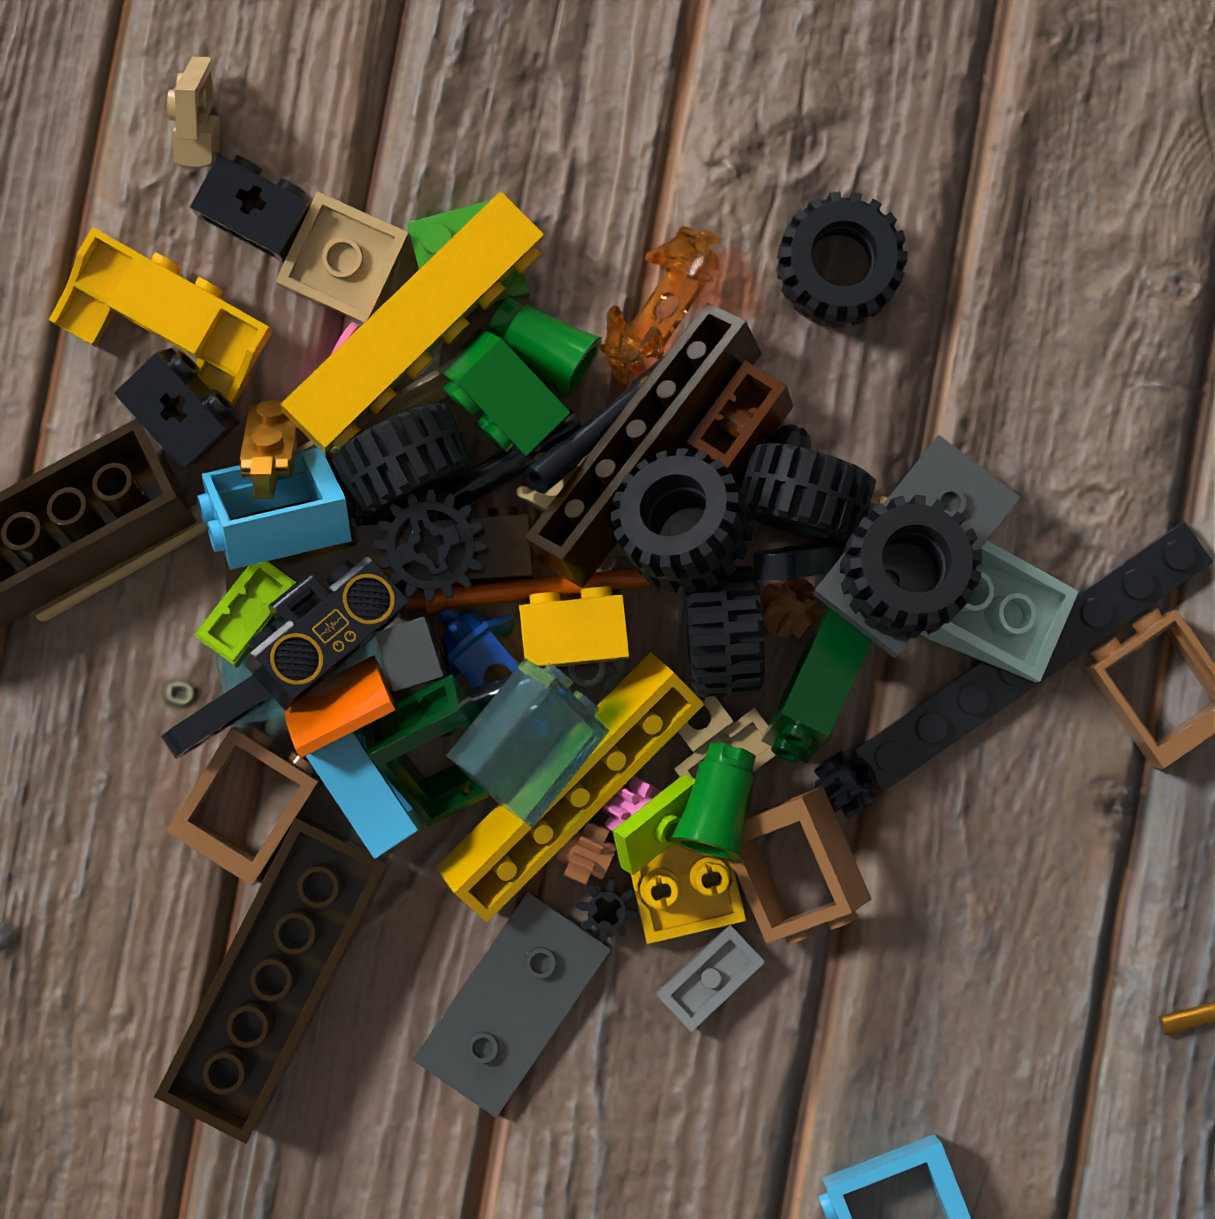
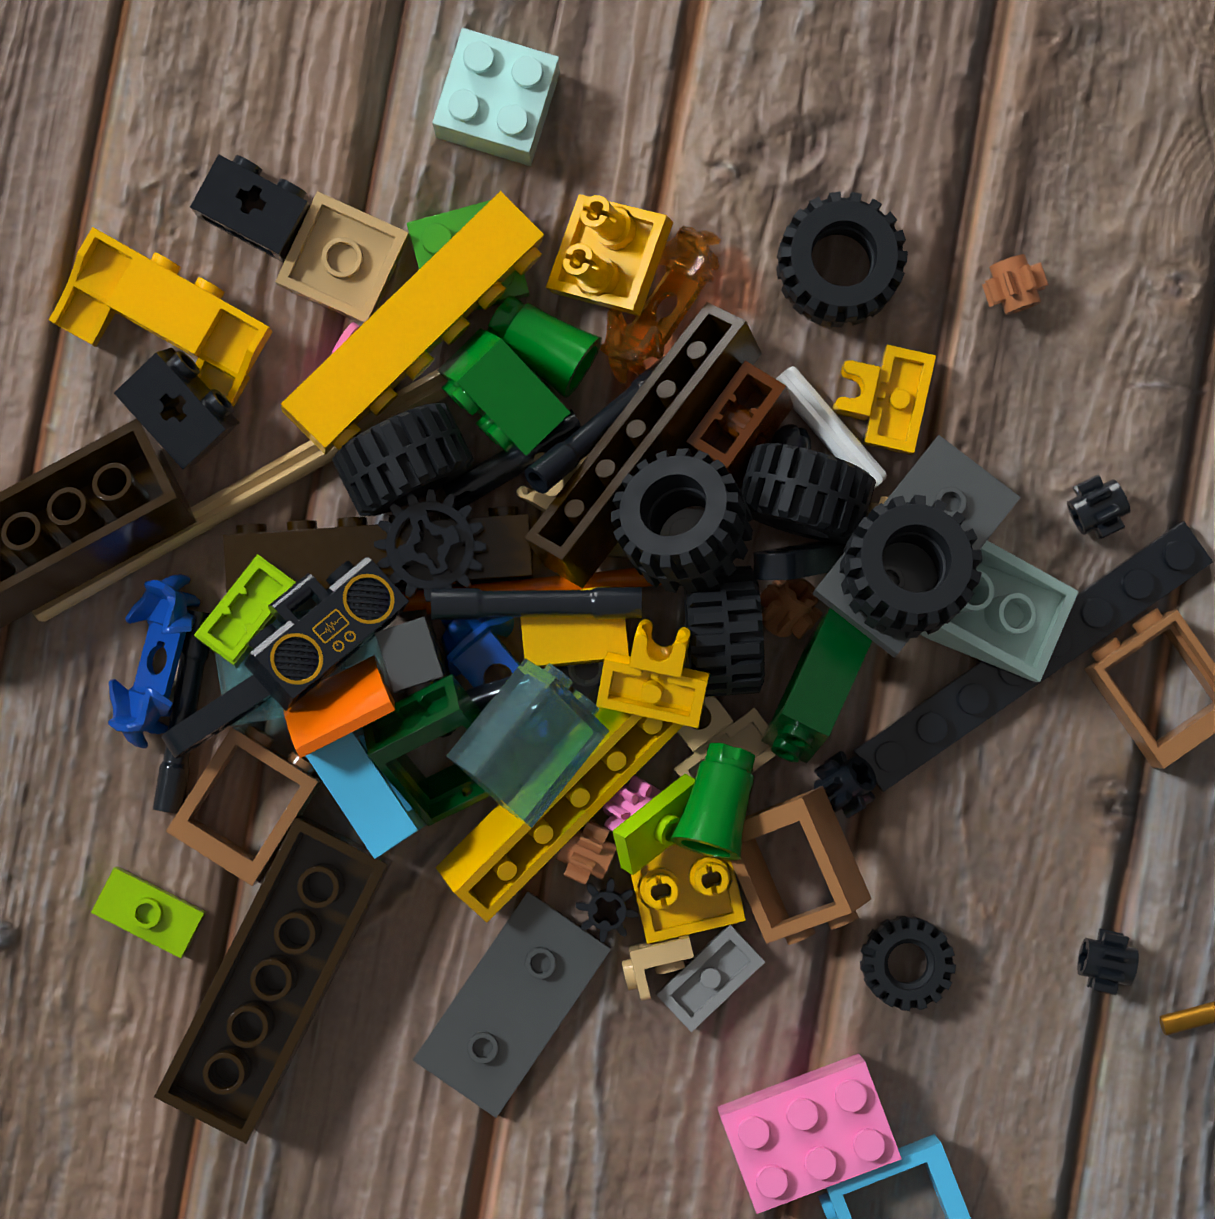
tan plate [167,56,220,167] -> none
medium azure window [197,447,351,570] -> none
pearl gold hinge [239,400,300,500] -> none
none -> lime plate [91,866,207,958]
none -> blue piece [108,574,200,749]
none -> black piece [153,610,211,813]
none -> black piece [431,587,642,620]
none -> light aqua brick [432,28,560,166]
none -> yellow plate [546,194,673,316]
none -> yellow plate [596,619,710,728]
none -> tan bracket [622,935,694,1001]
none -> bright pink brick [717,1053,902,1214]
none -> white axle [776,366,887,489]
none -> yellow plate [832,344,936,455]
none -> black tyre [860,915,956,1011]
none -> nougat gear [982,254,1049,315]
none -> black gear [1067,475,1131,540]
none -> black gear [1077,929,1139,995]

